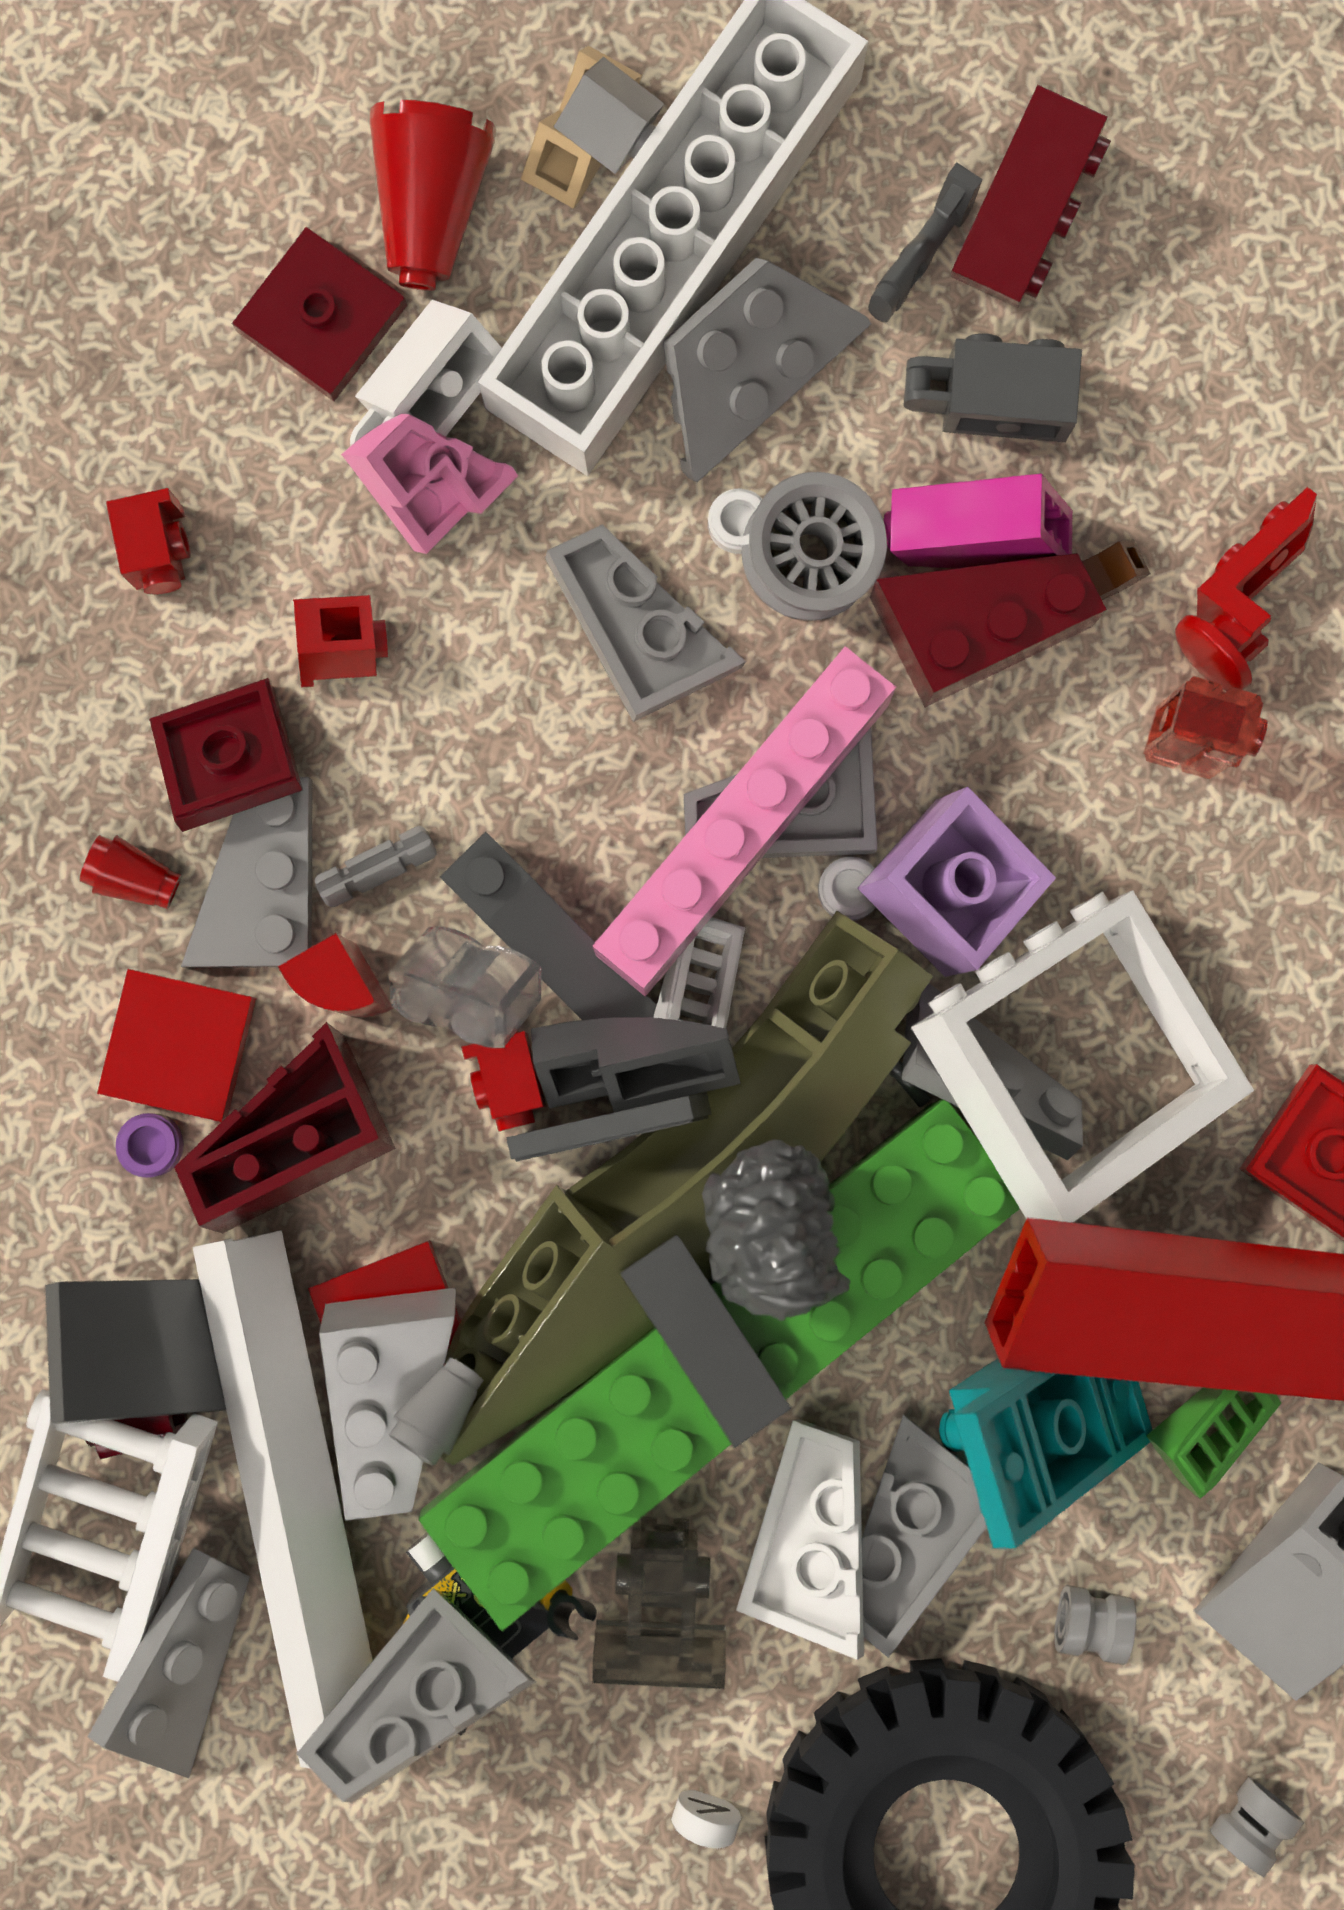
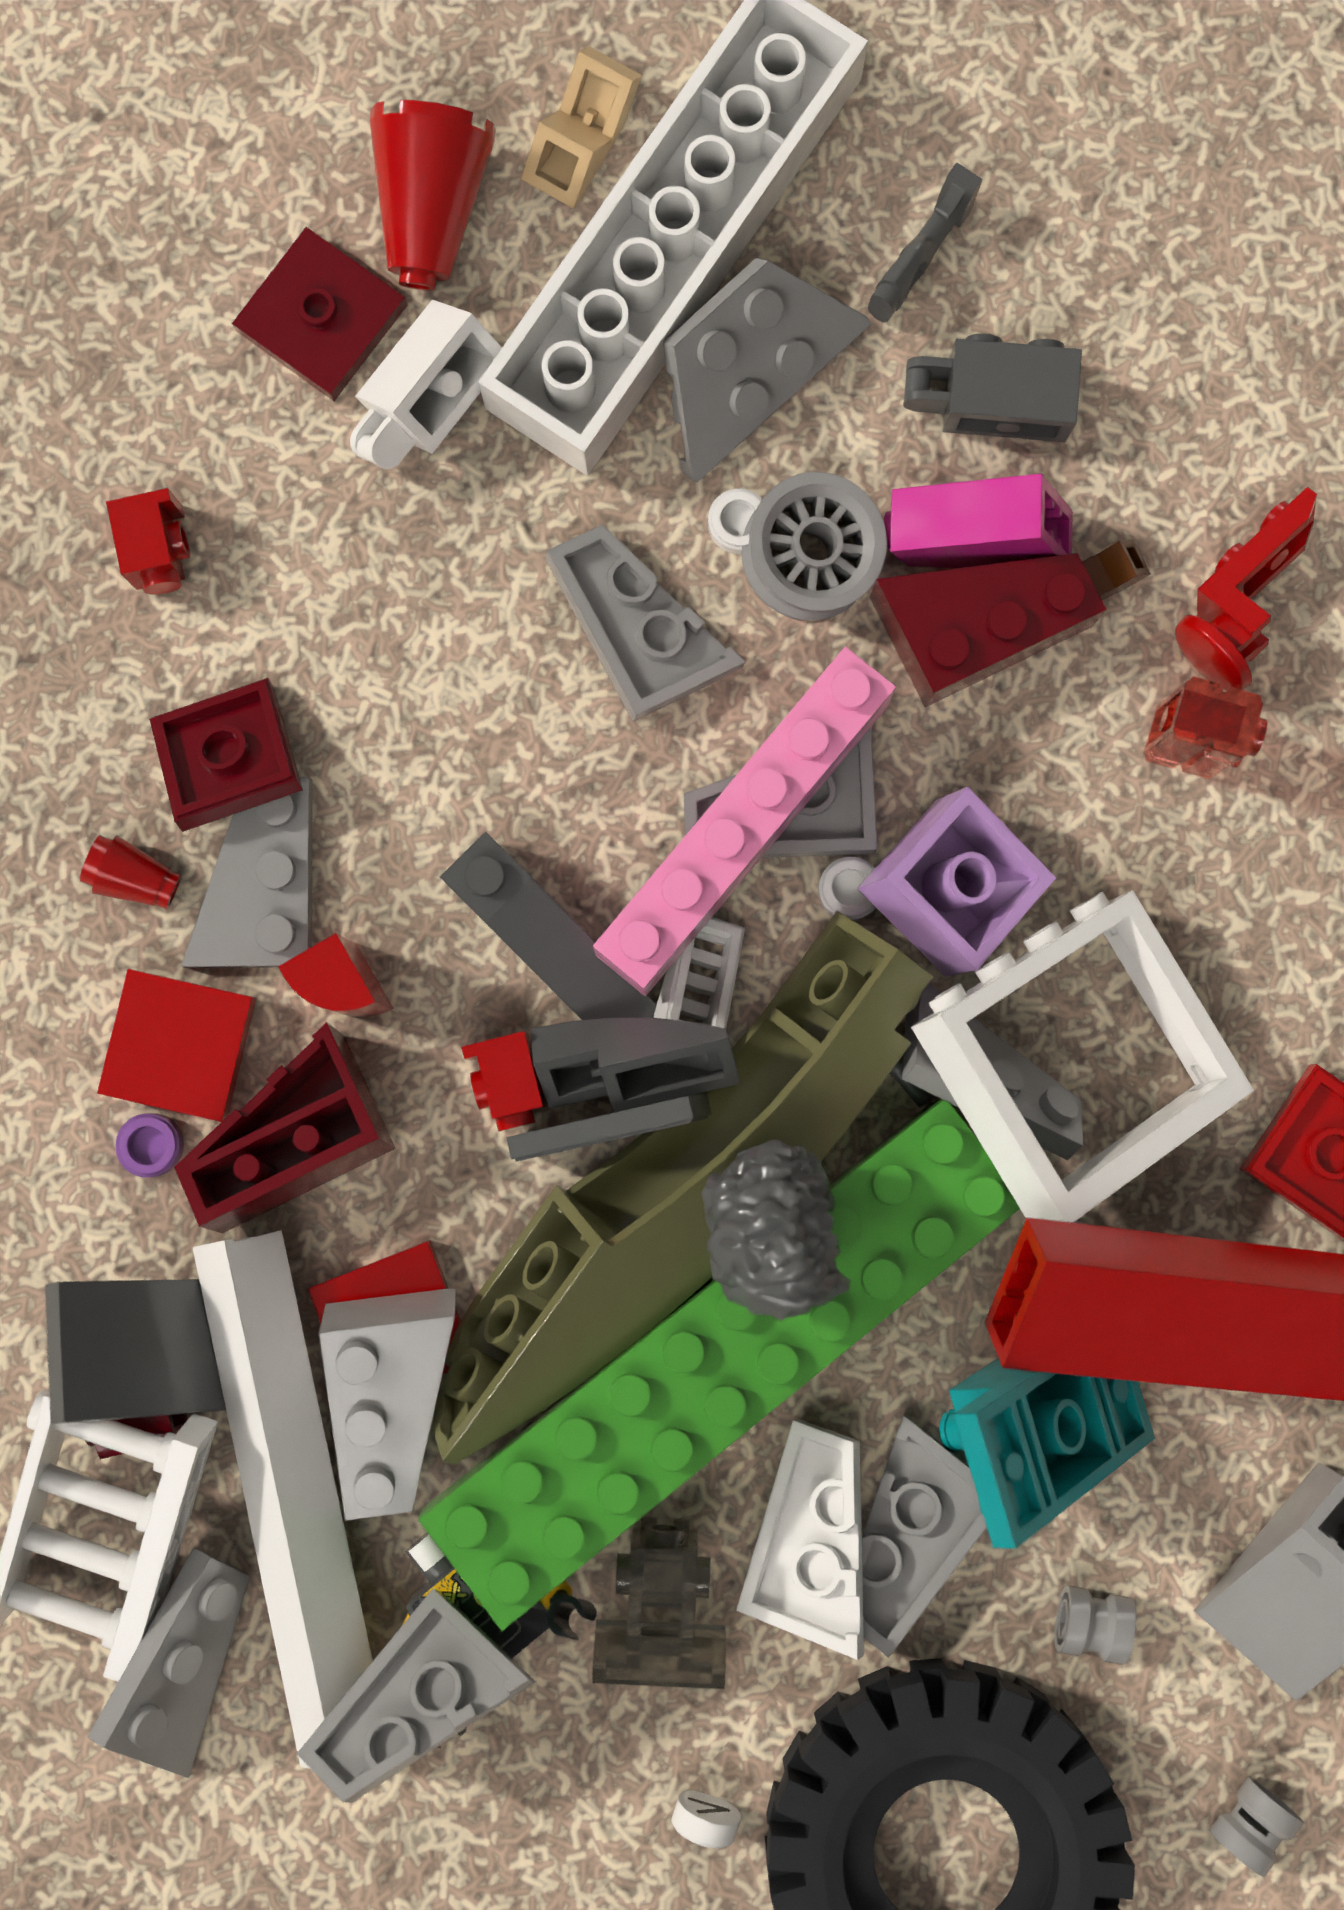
red brick [293,595,388,688] -> none
light grey axle [315,826,437,907] -> none
bright pink slope [341,414,518,554] -> none
clear brick [389,926,541,1048] -> none
light grey cone [389,1358,483,1466] -> none
light grey brick [554,57,664,174] -> none
dark grey tile [619,1235,792,1448] -> none
dark red wedge [951,84,1111,308] -> none
bright green slope [1146,1388,1282,1499] -> none

